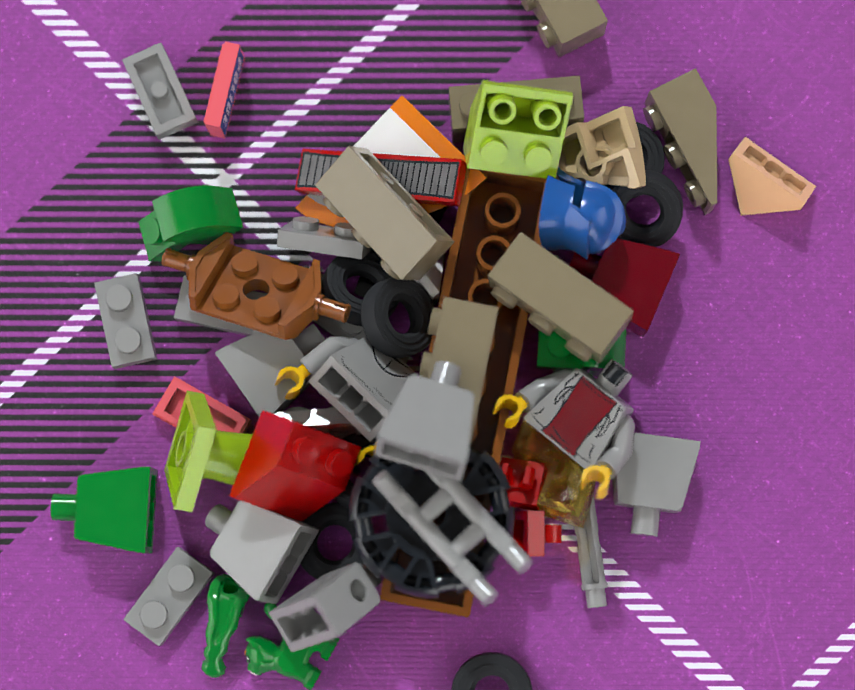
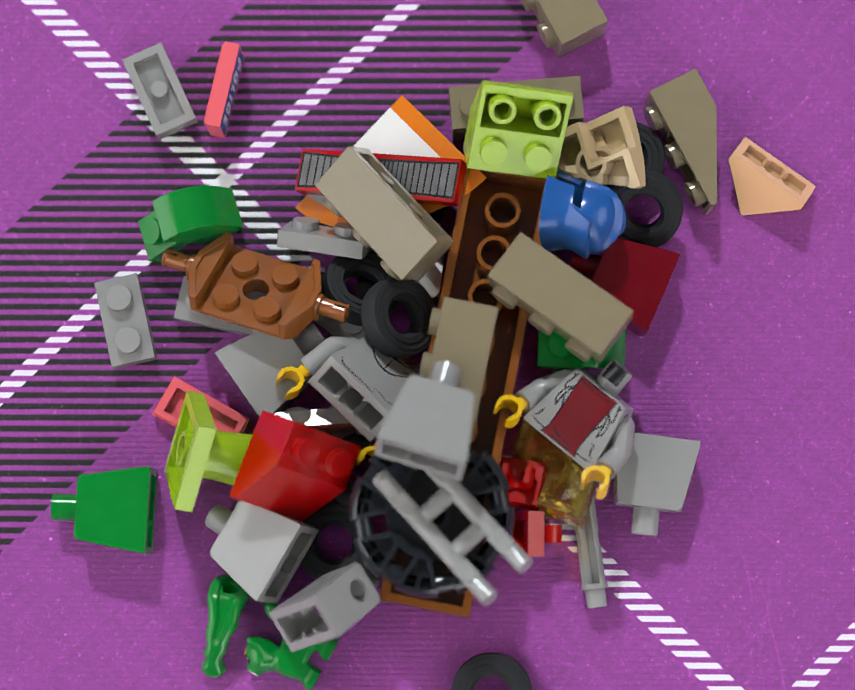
light grey plate [123,546,215,646] -> none

